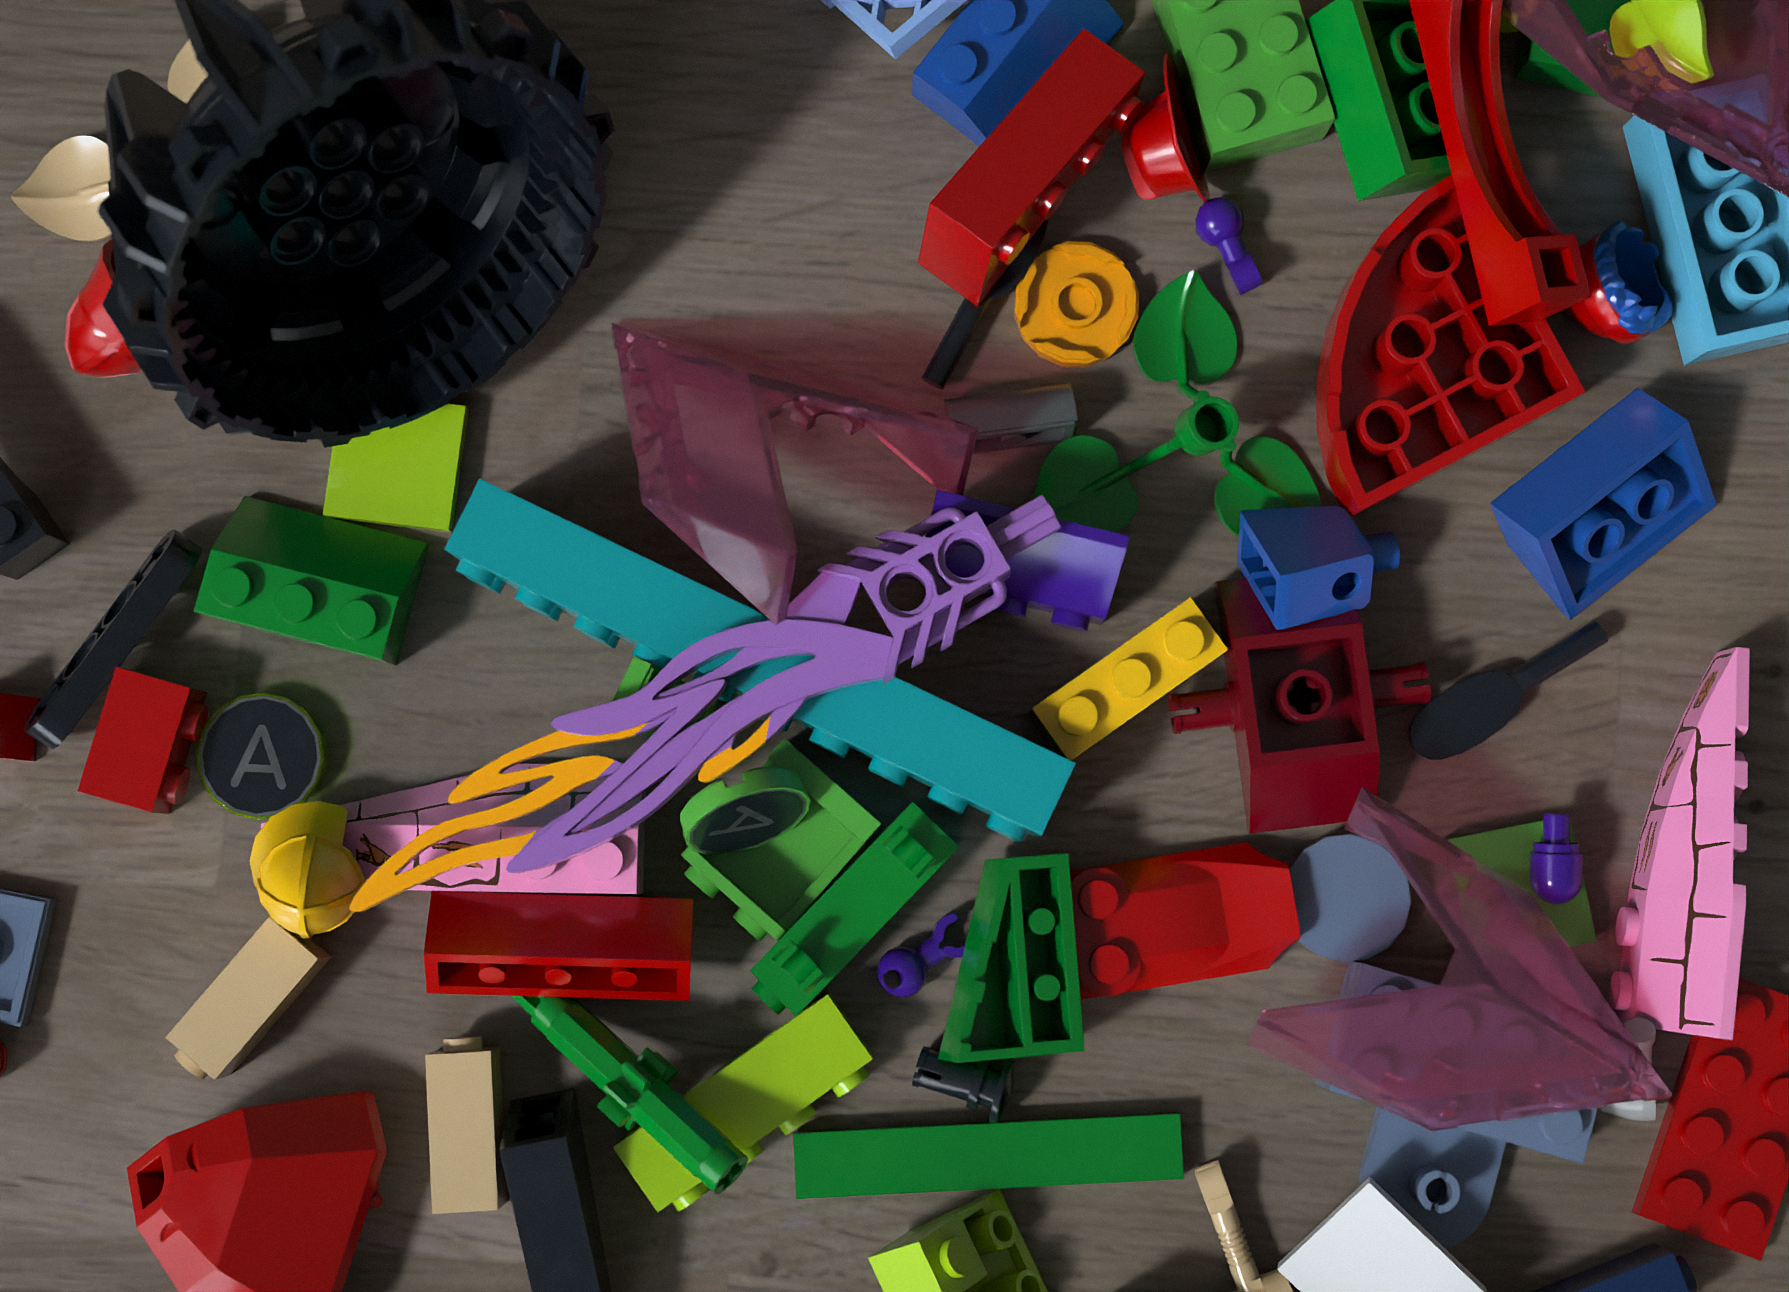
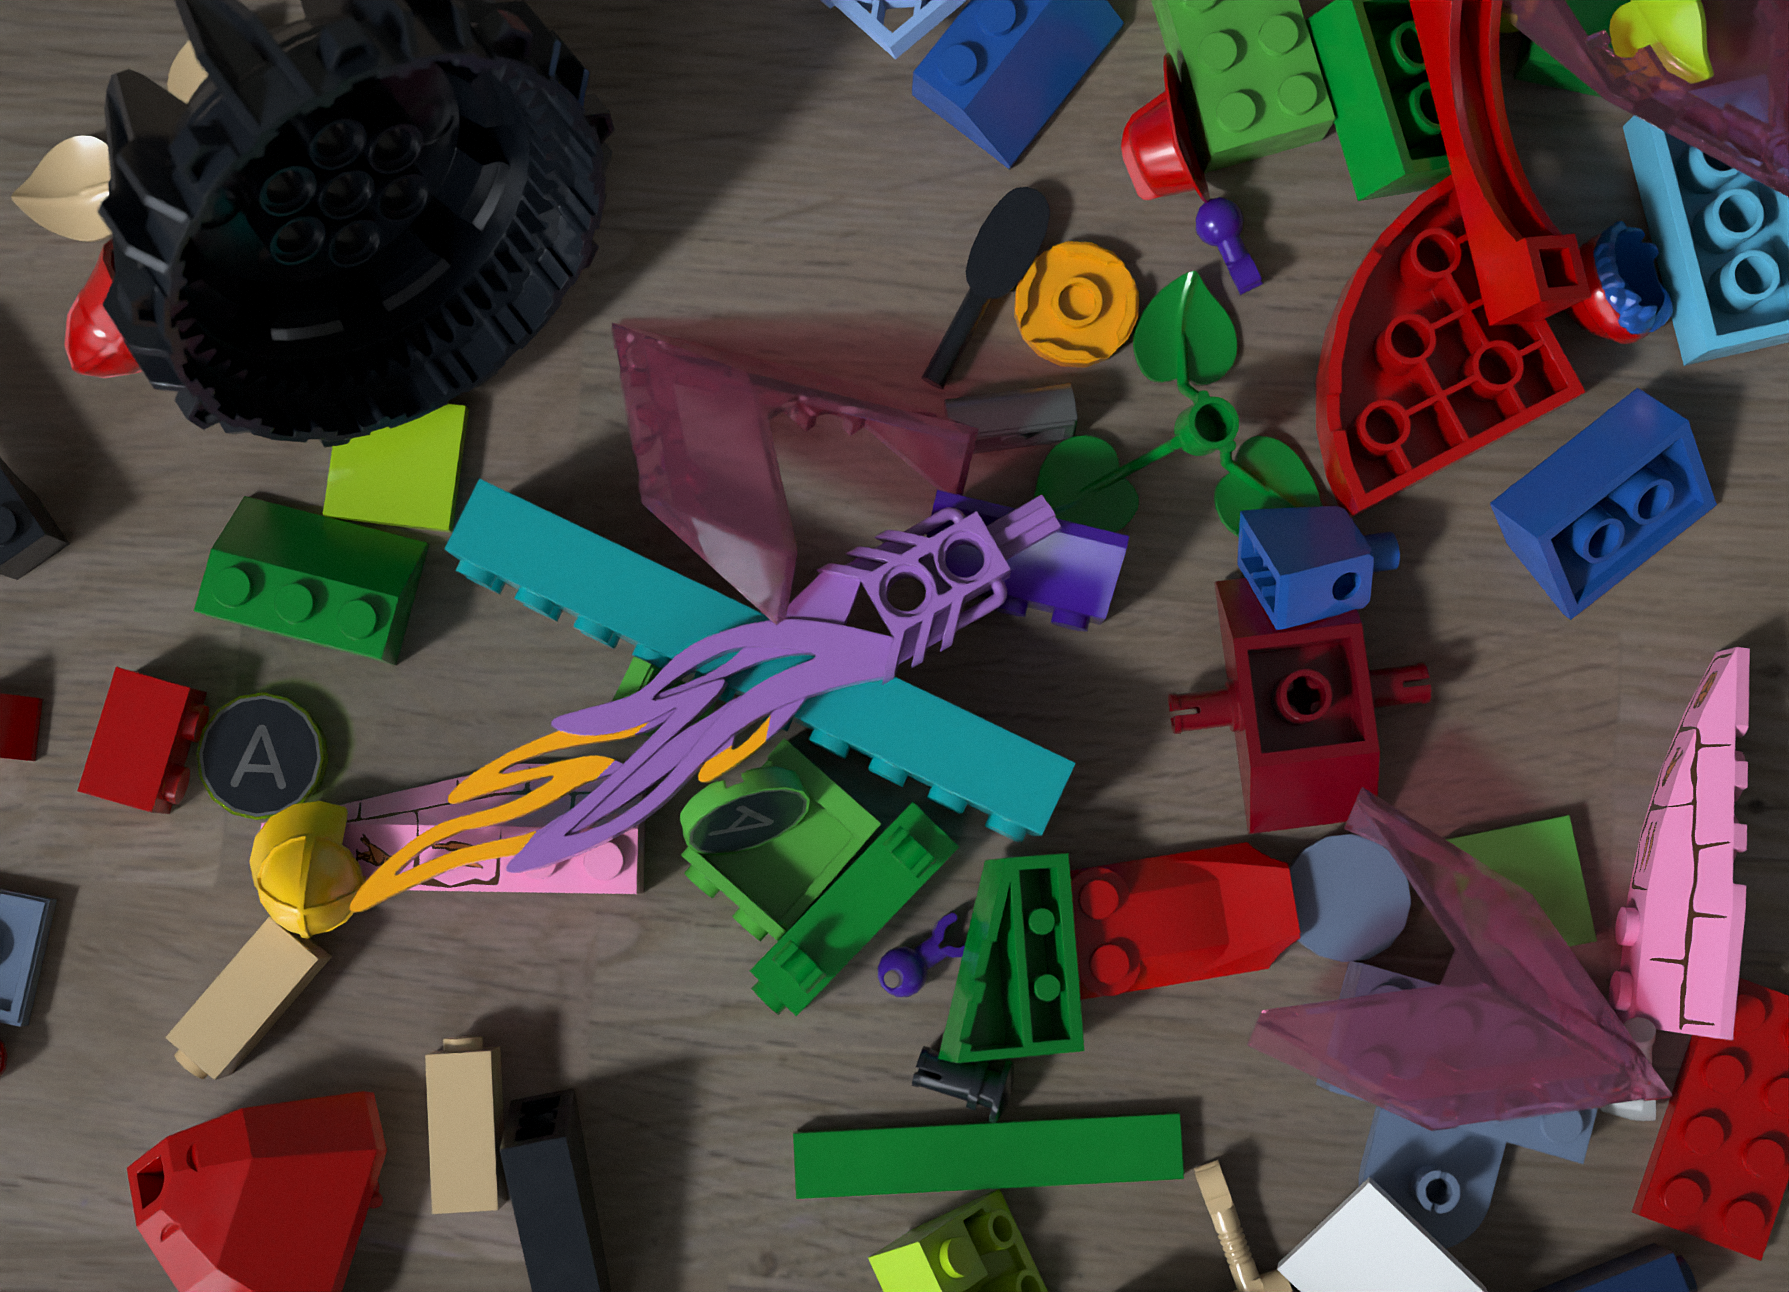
black beam [23,530,202,749] -> none
red brick [423,891,693,1001] -> none
green piece [510,996,748,1194] -> none
lime brick [613,992,873,1213] -> none
red wedge [918,28,1145,307] -> none
yellow brick [1028,597,1228,761] -> none
black piece [1409,621,1608,760] -> none
dark purple cylinder [1530,813,1583,904] -> none

